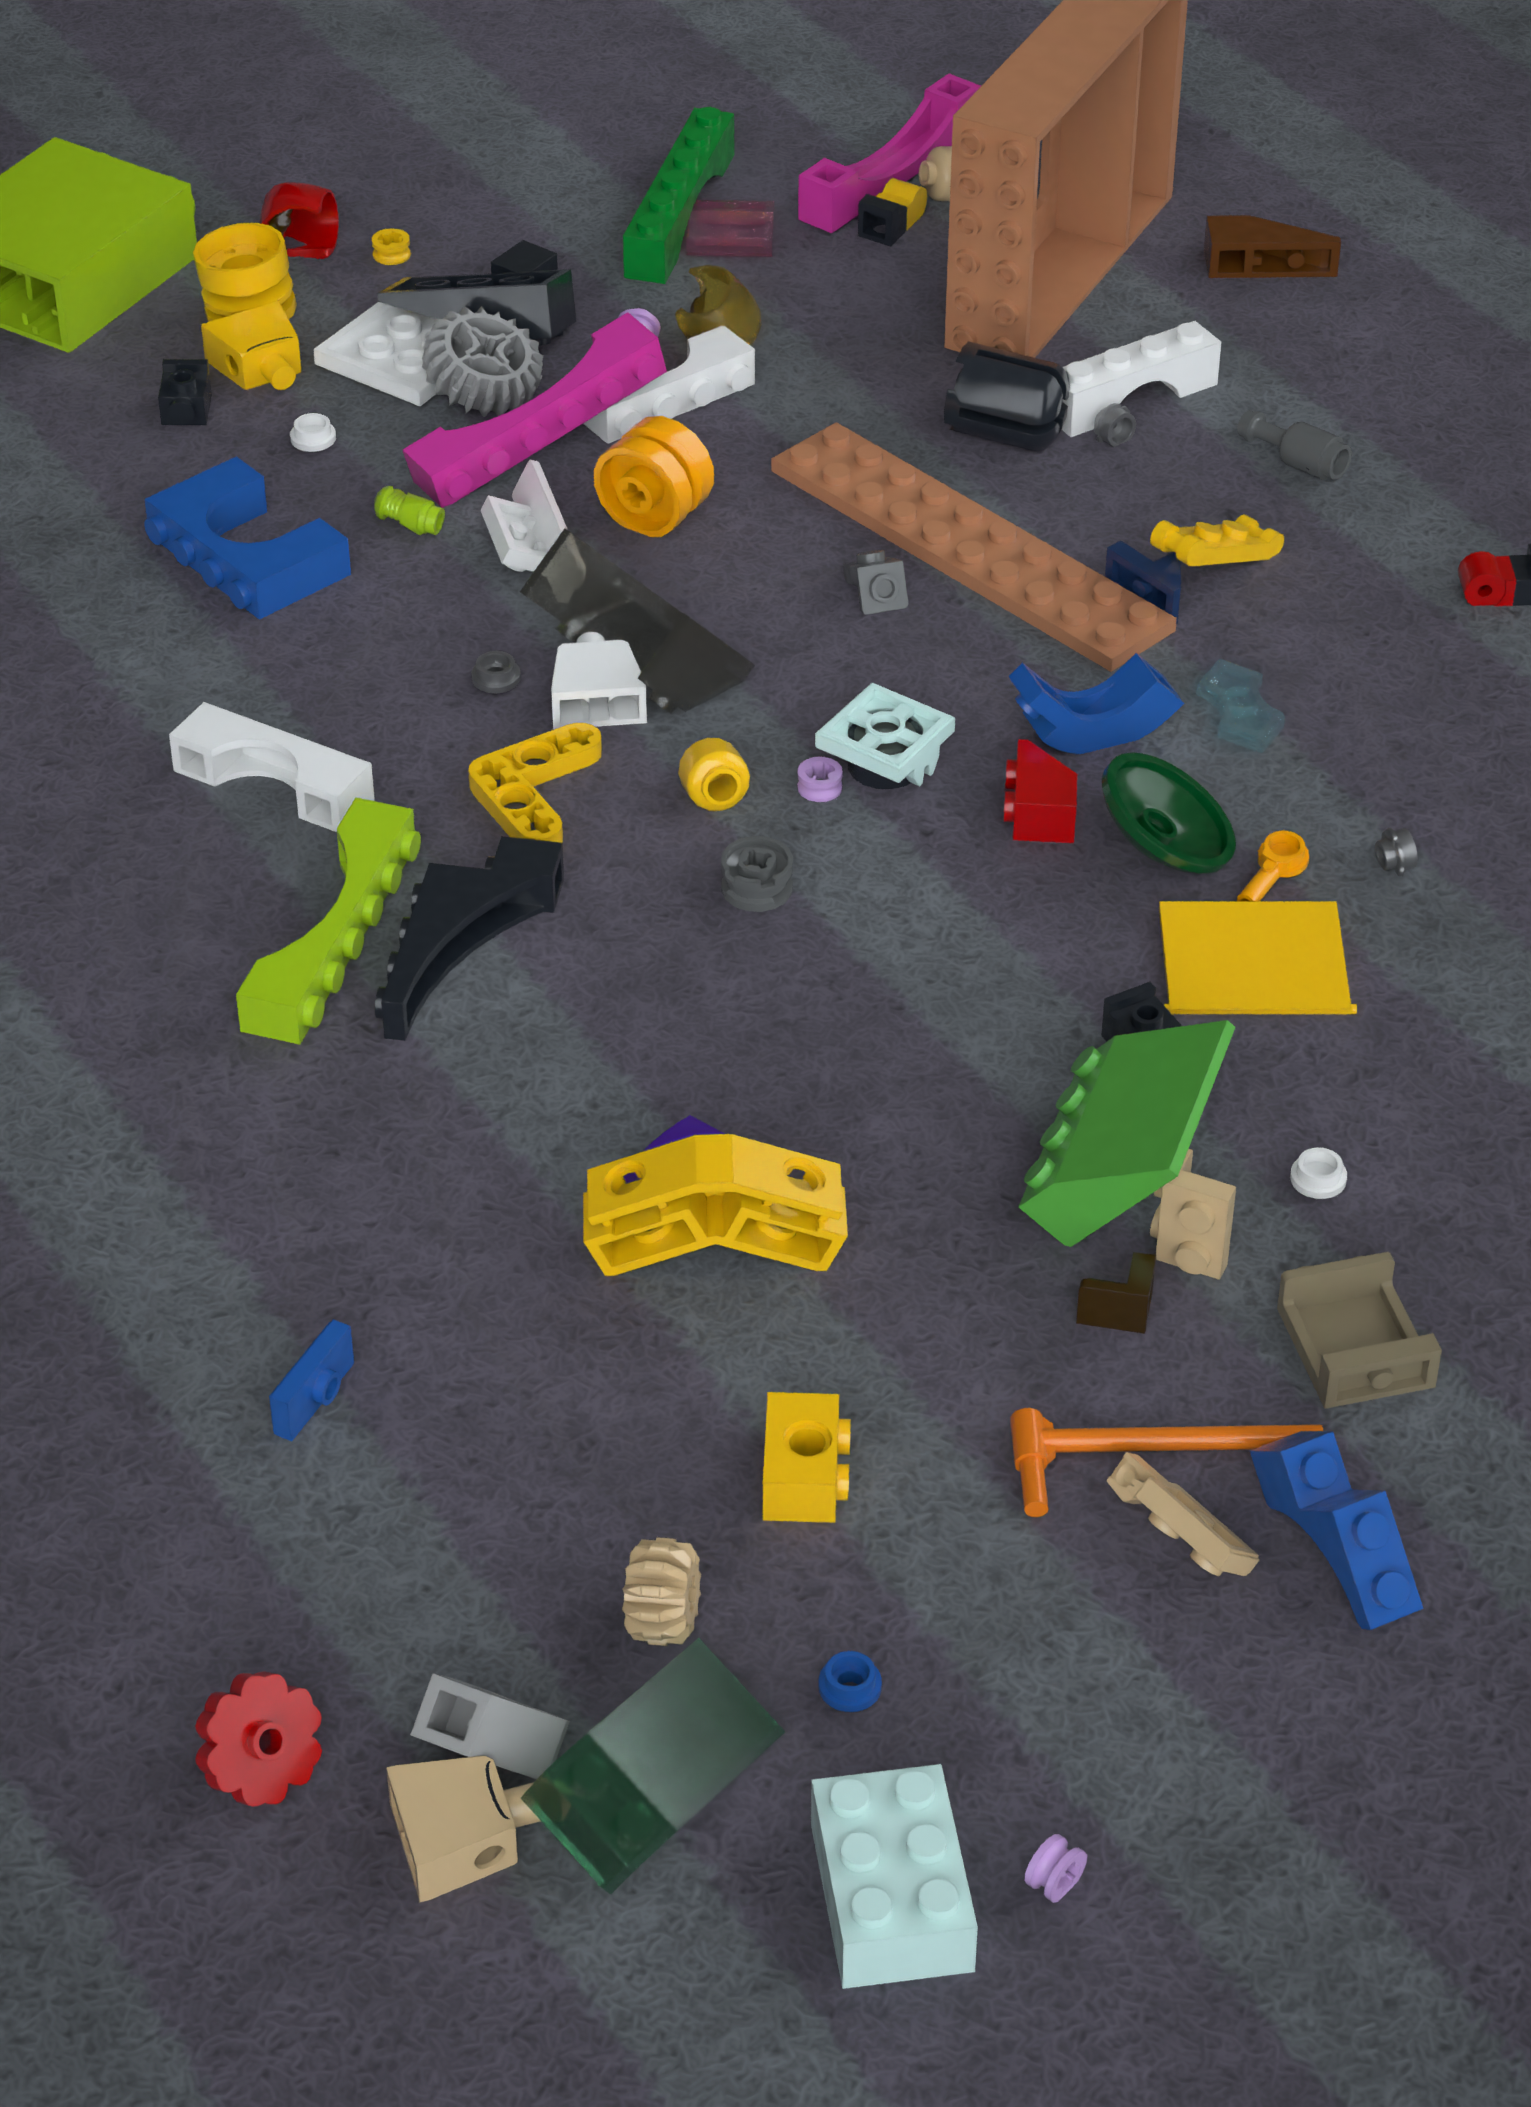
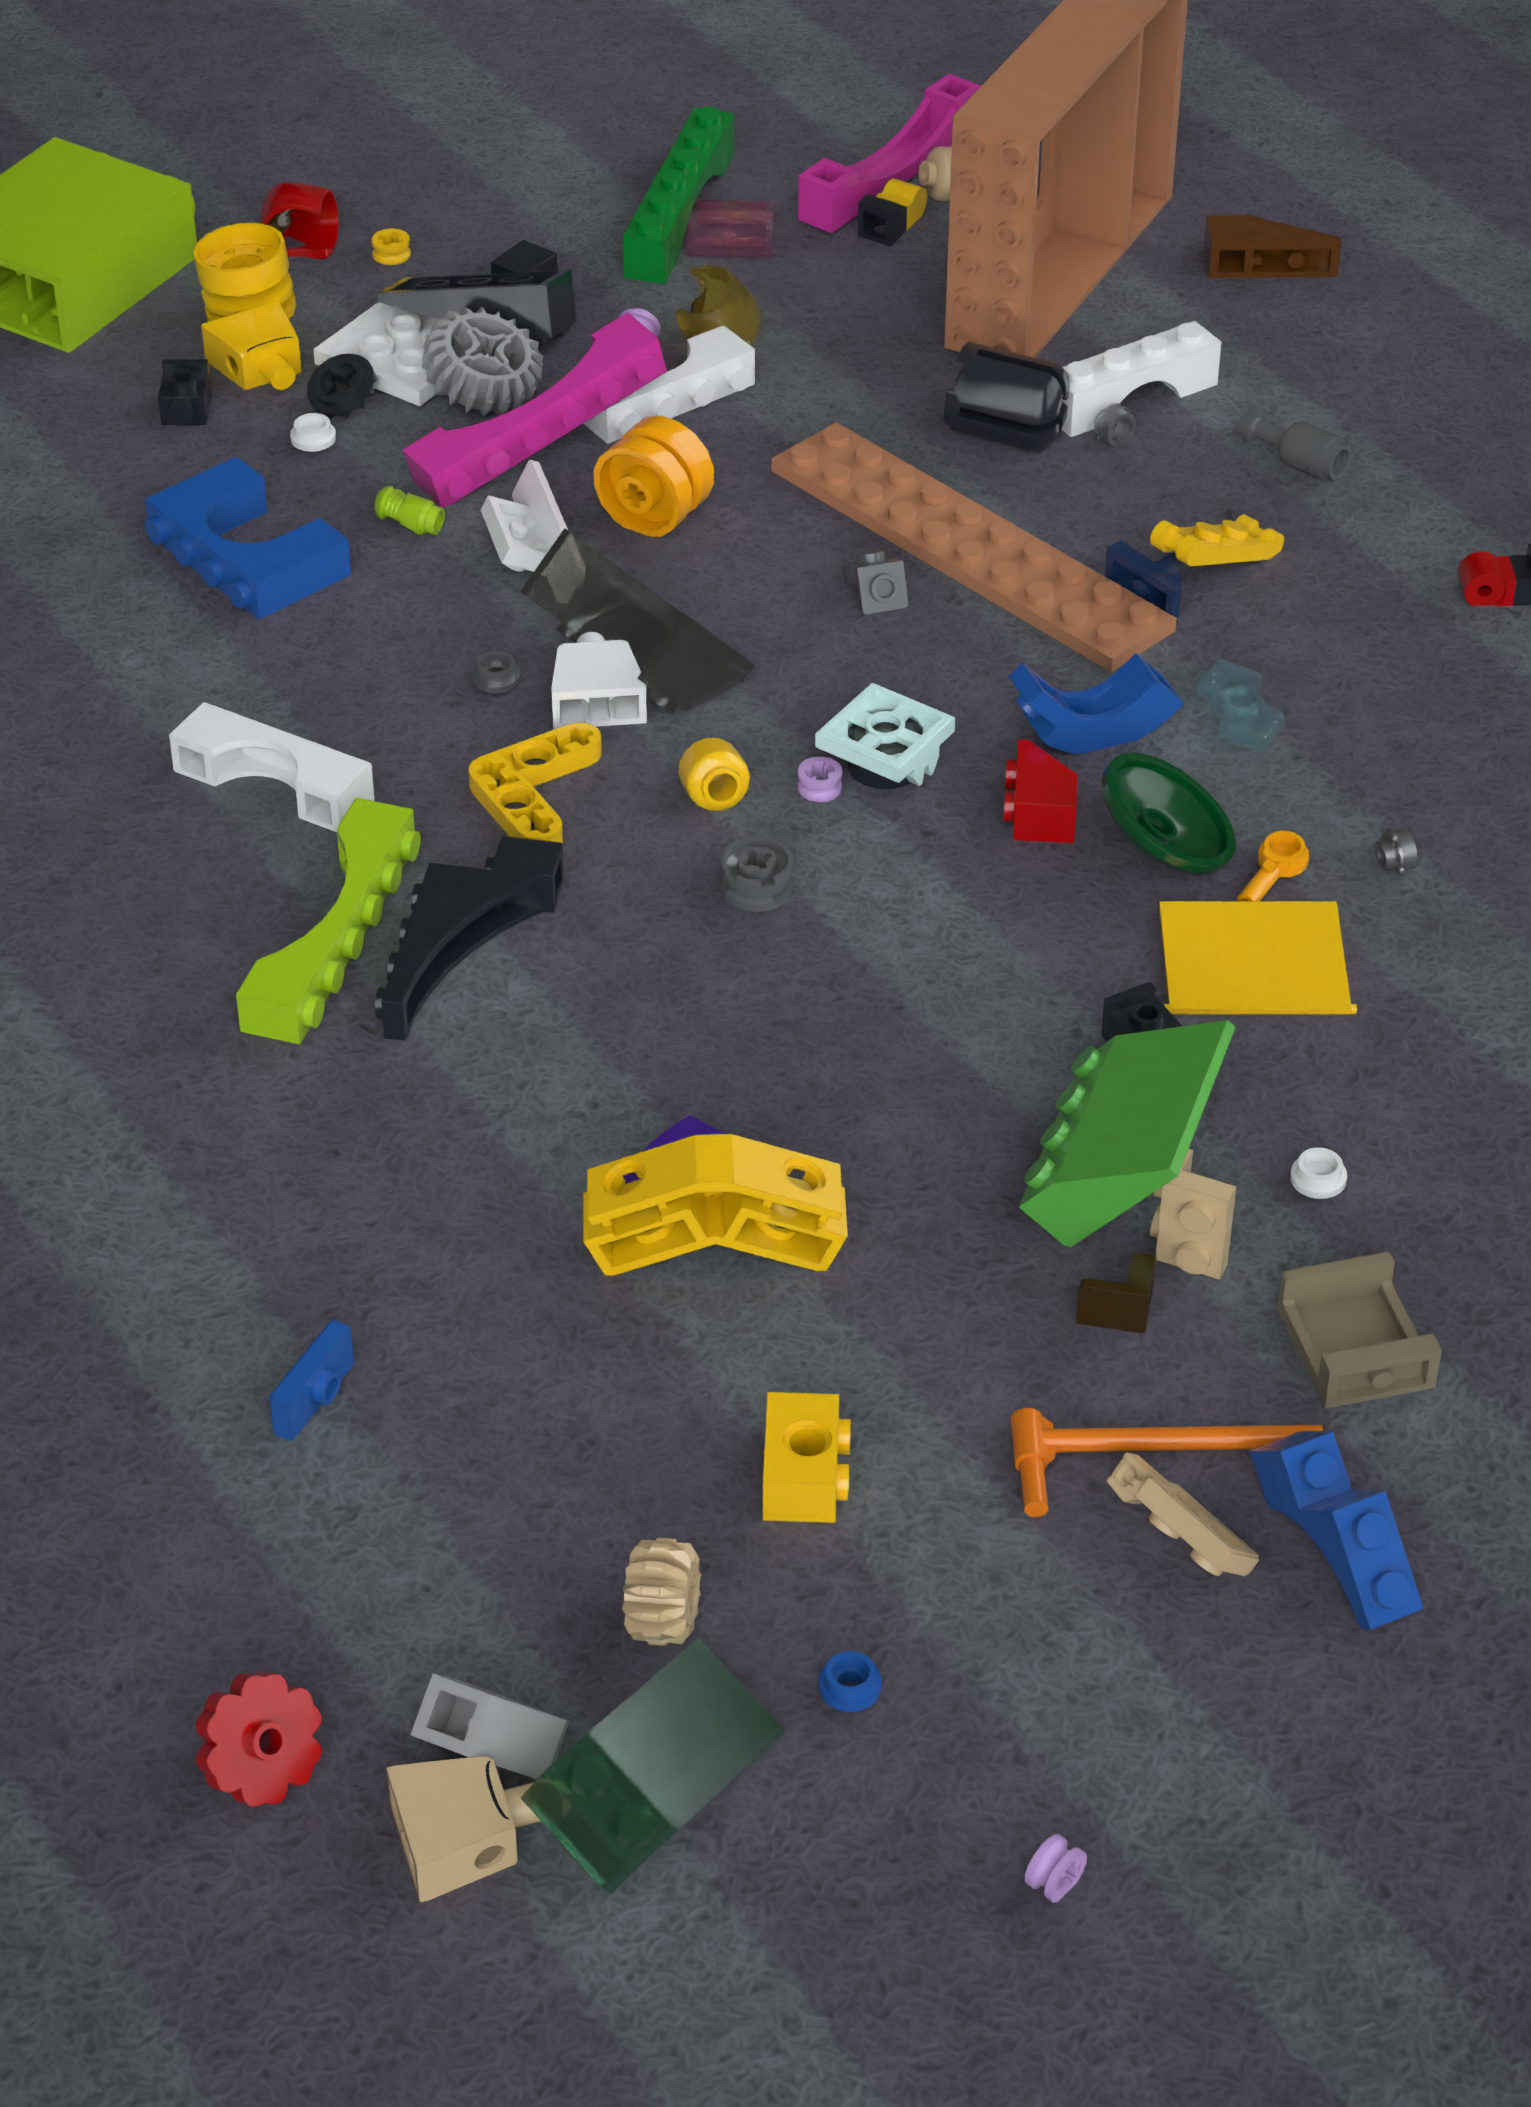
light aqua brick [811,1764,978,1989] -> none
none -> black gear [307,354,378,419]

